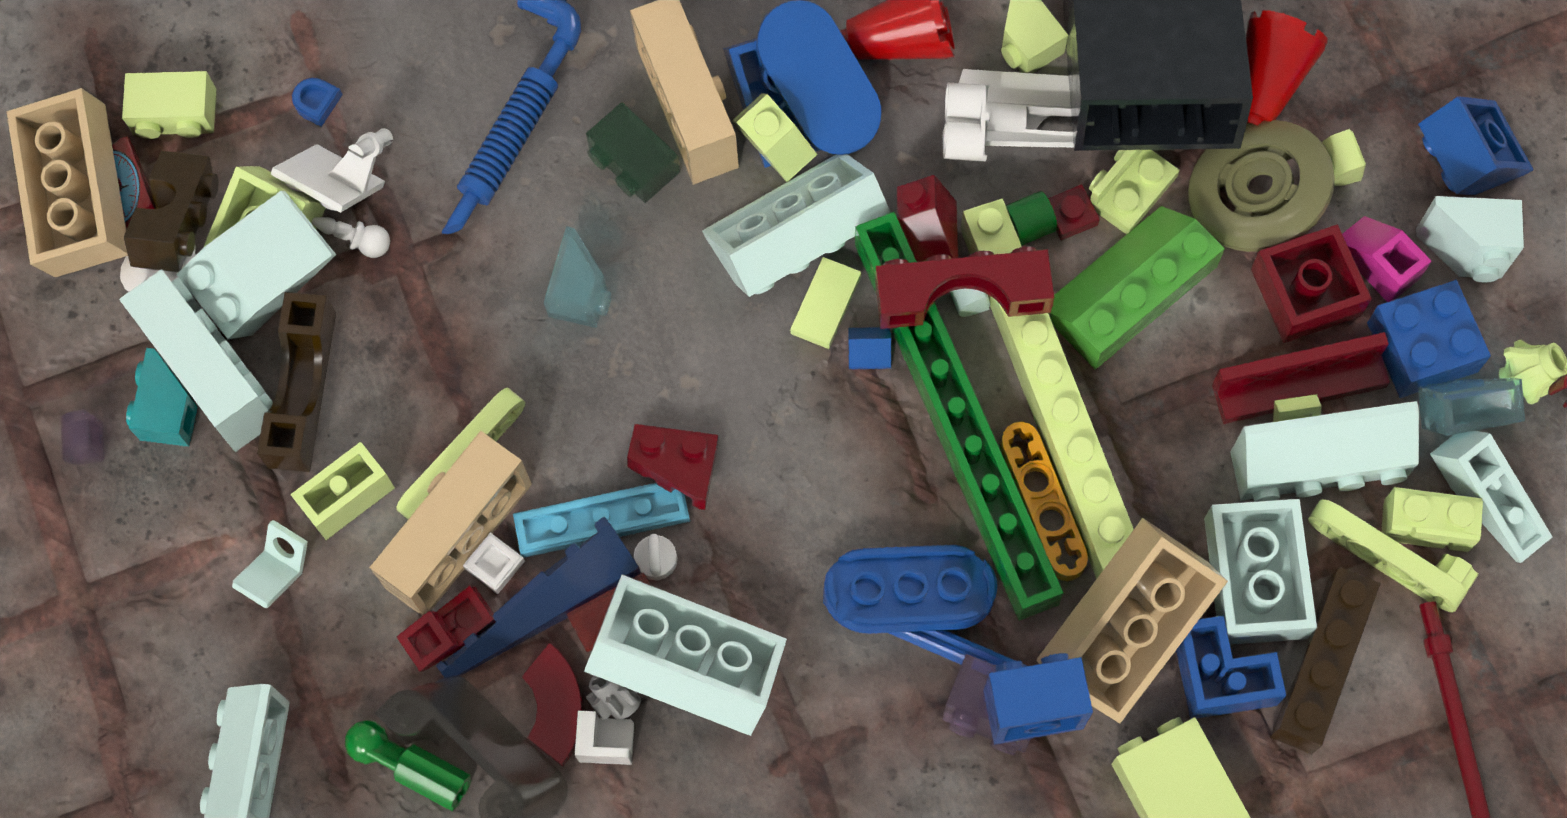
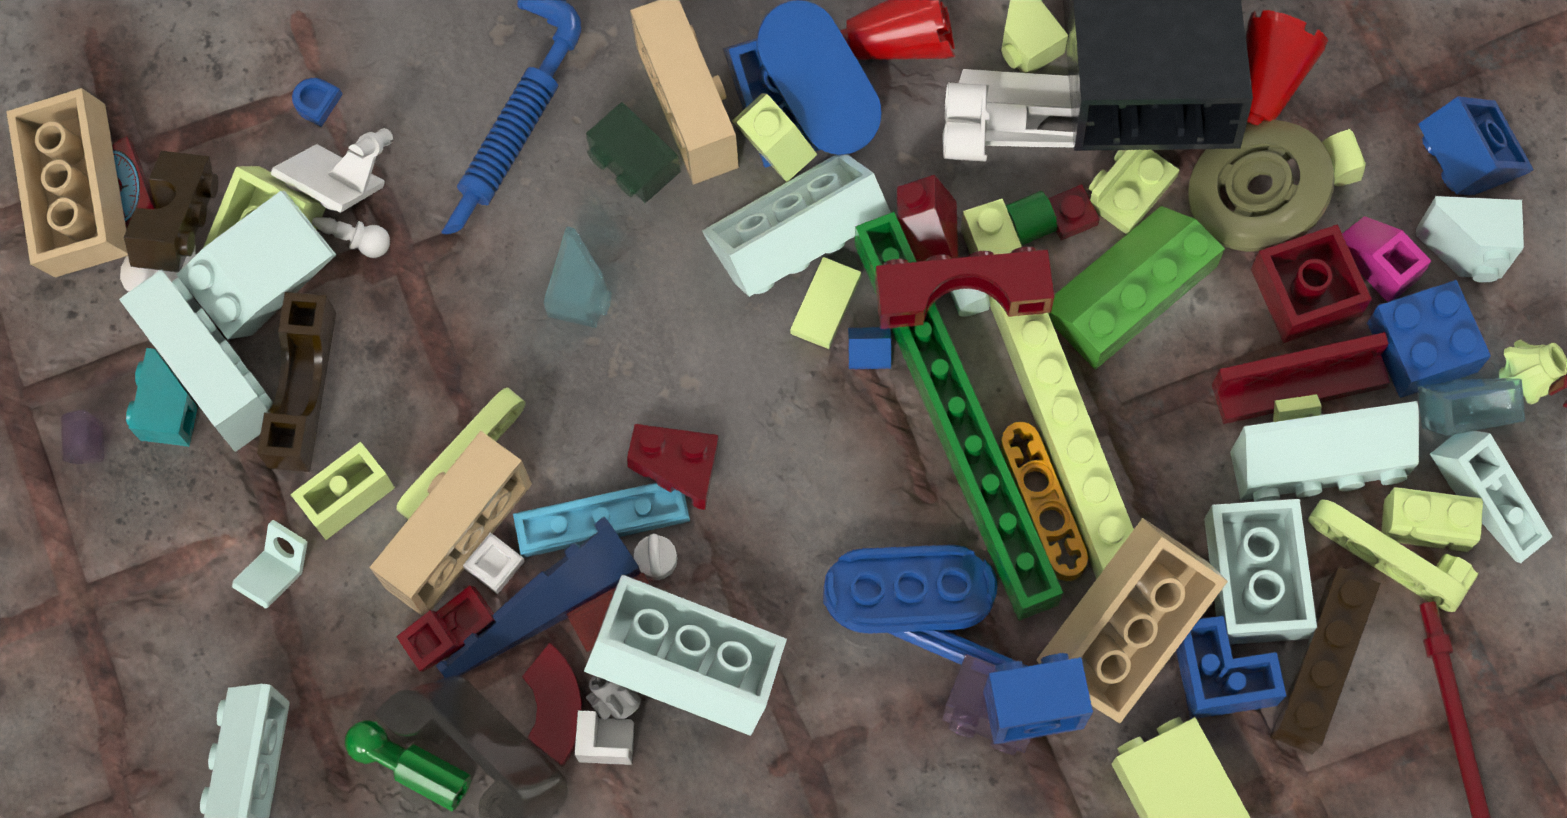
yellowish green brick [122,71,216,139] -> none

